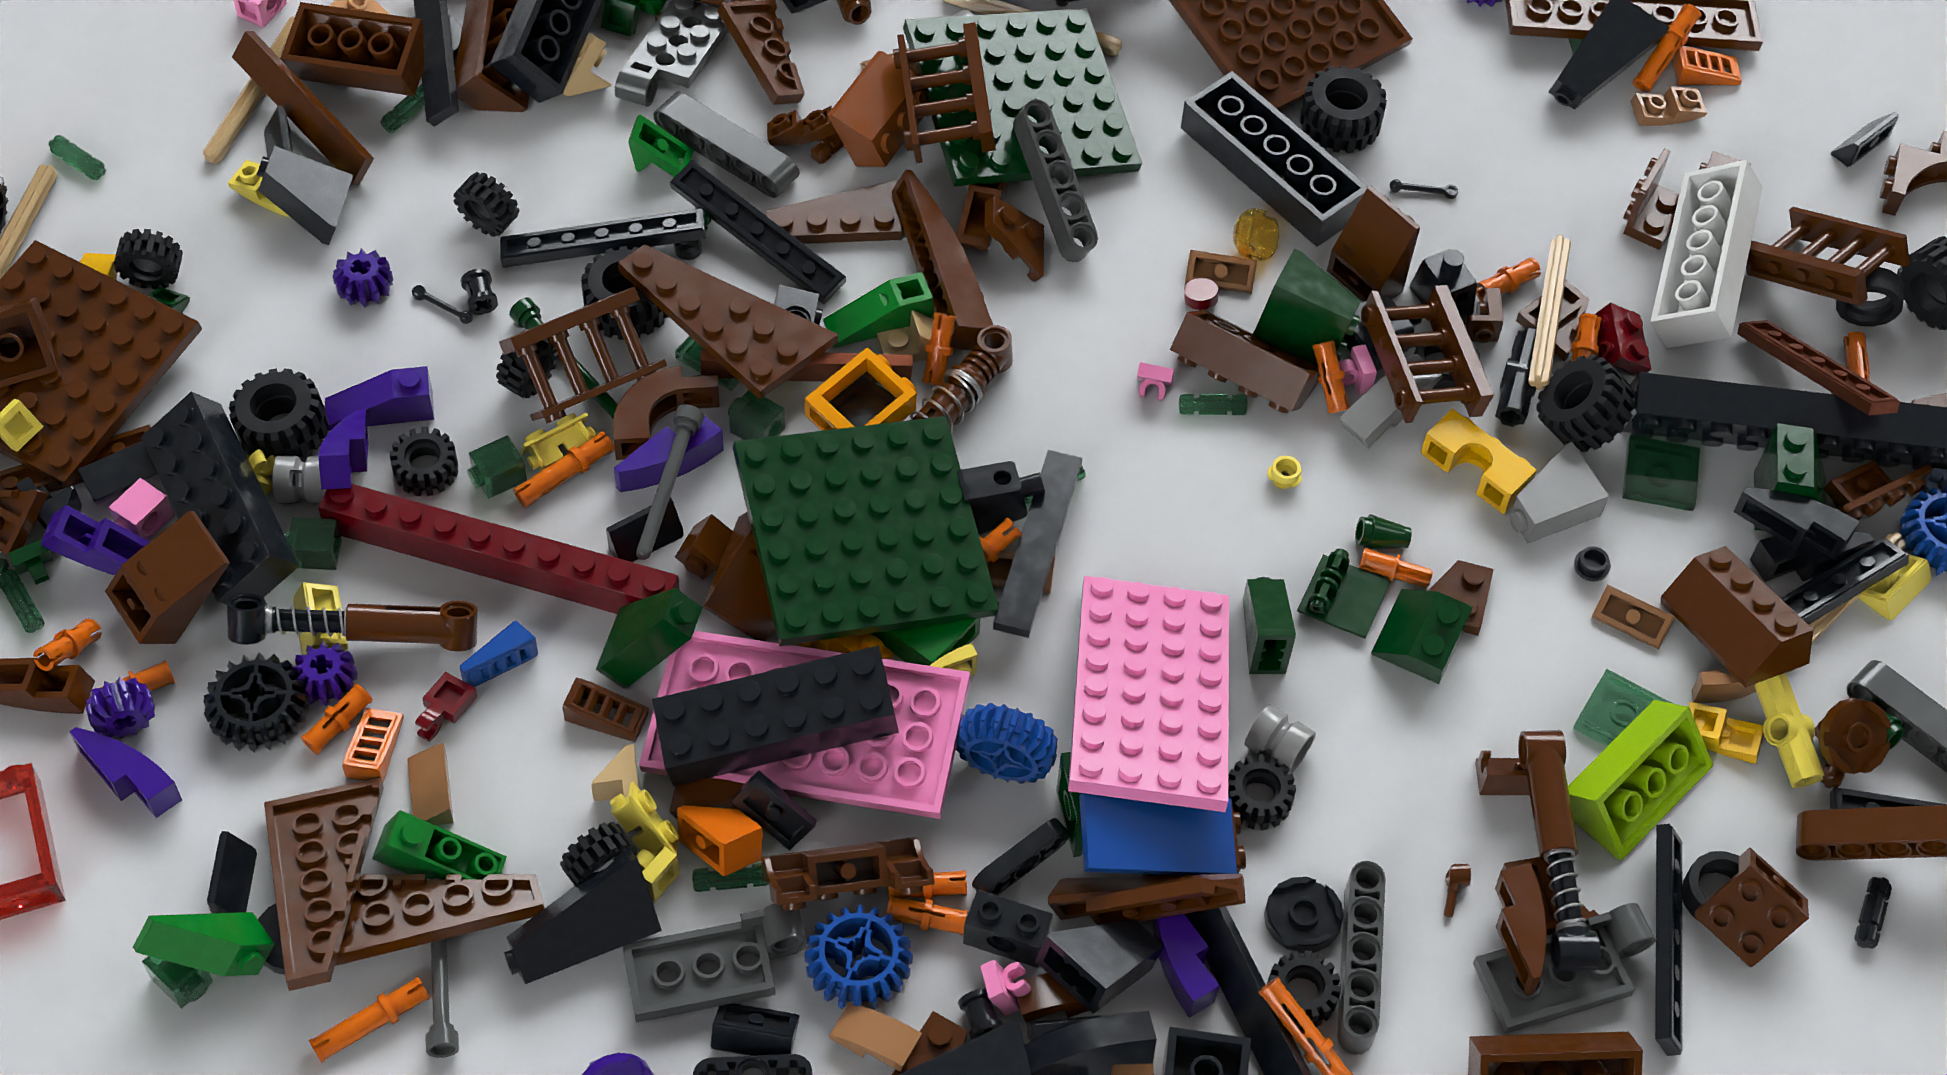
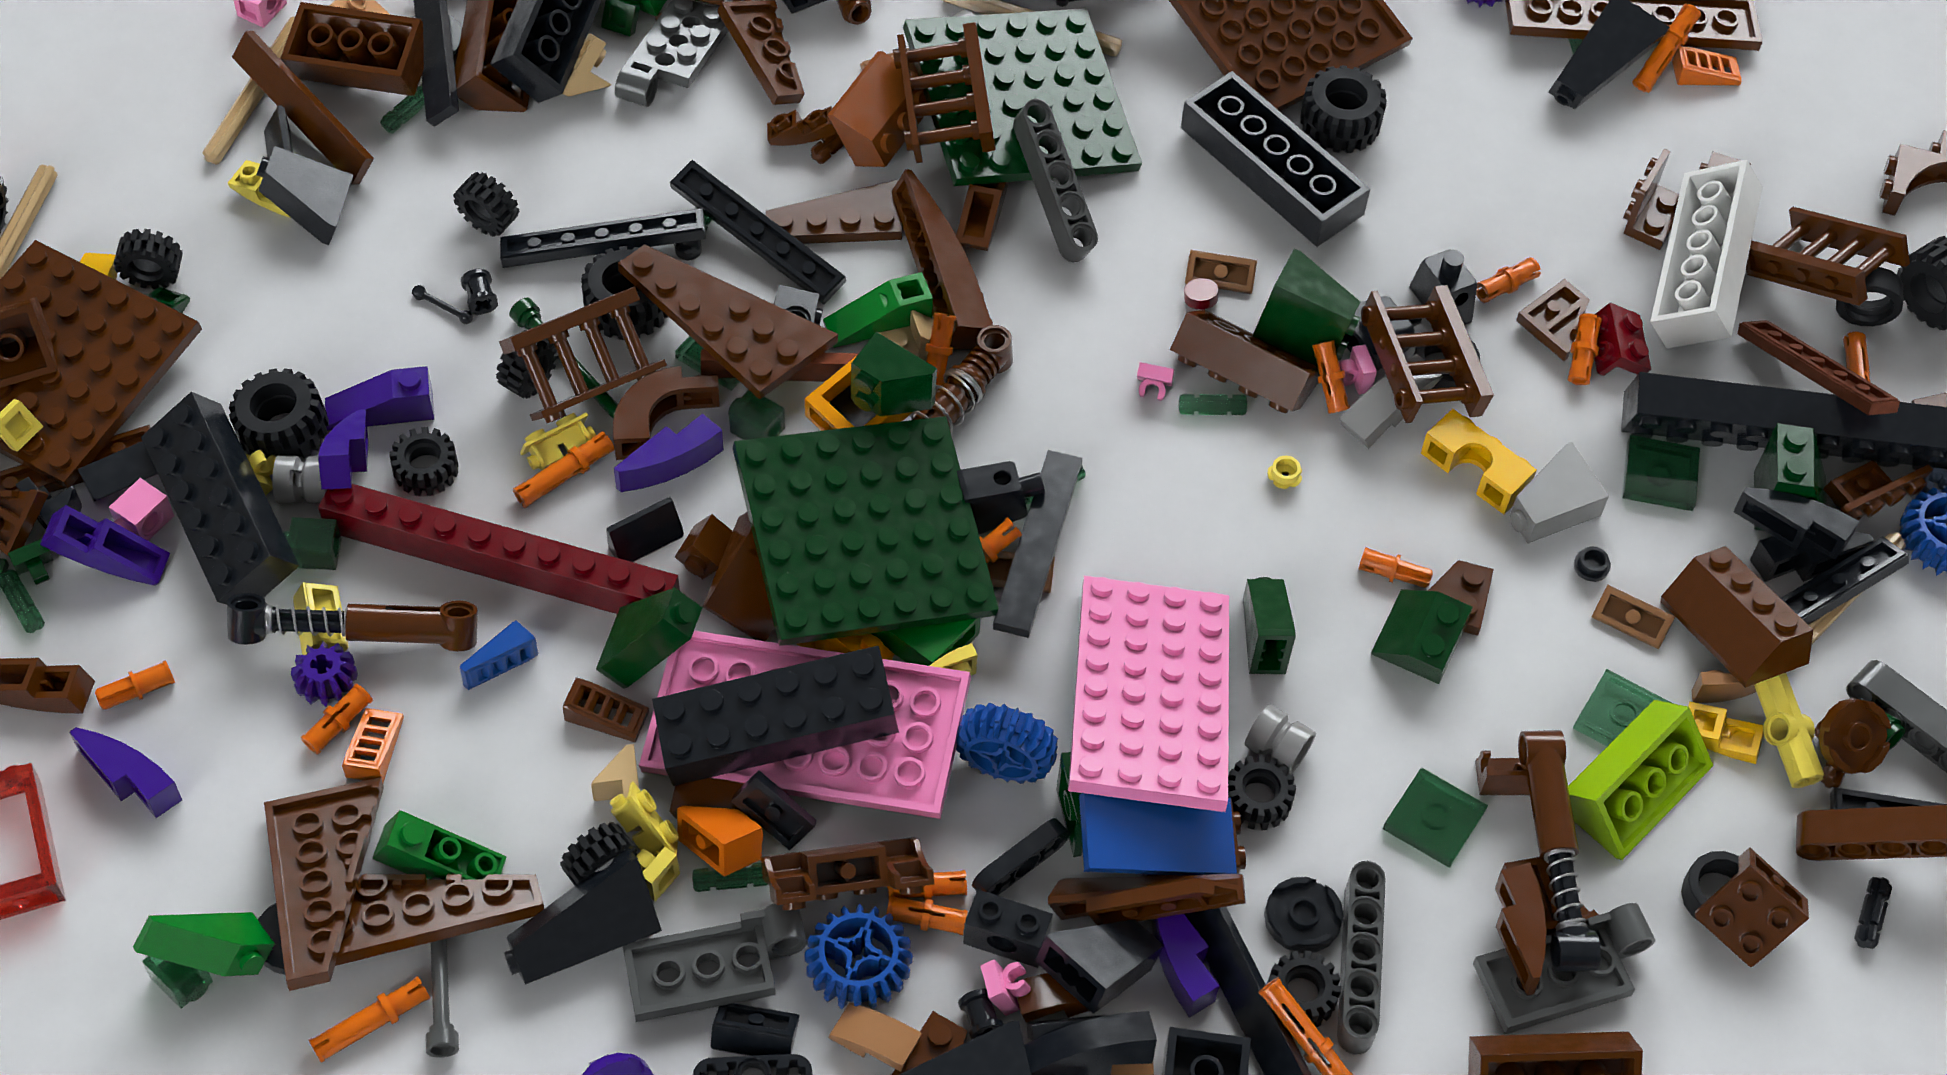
orange pin [33,618,102,671] -> none
clear green axle [48,135,106,180] -> none
dark purple gear [86,677,155,740] -> none
reddish brown slope [105,511,230,644] -> none
black gear [203,652,310,753] -> none
black slope [207,831,257,913] -> none
dark purple gear [333,248,393,308] -> none
medium nougat slope [407,743,454,825] -> none
dark red plate [415,671,477,742] -> none
clear green brick [467,435,527,499] -> none
green slope [628,114,694,177] -> none
dark grey piece [636,404,705,560] -> none
beam [653,91,800,198] -> none
reddish brown wing [984,196,1044,282] -> none
clear yellow hair [1233,208,1279,261] -> none
dark green hinge [1297,548,1391,639] -> none
reddish brown slope [1327,186,1420,301] -> none
dark green cone [1355,514,1412,549] -> none
black hinge [1389,179,1458,199] -> none
reddish brown hand [1443,864,1471,918] -> none
reddish brown bracket [1465,288,1504,343] -> none
black piece [1495,328,1537,427] -> none
tan axle [1528,235,1571,390] -> none
black tyre [1536,355,1635,452] -> none
medium nougat slope [1630,86,1707,126] -> none
black tile [1655,823,1682,1056] -> none
black slope [1831,112,1899,167] -> none
light yellow slope [1857,554,1931,621] -> none
none -> dark green slope [851,332,937,417]
none -> clear green tile [1383,767,1488,868]

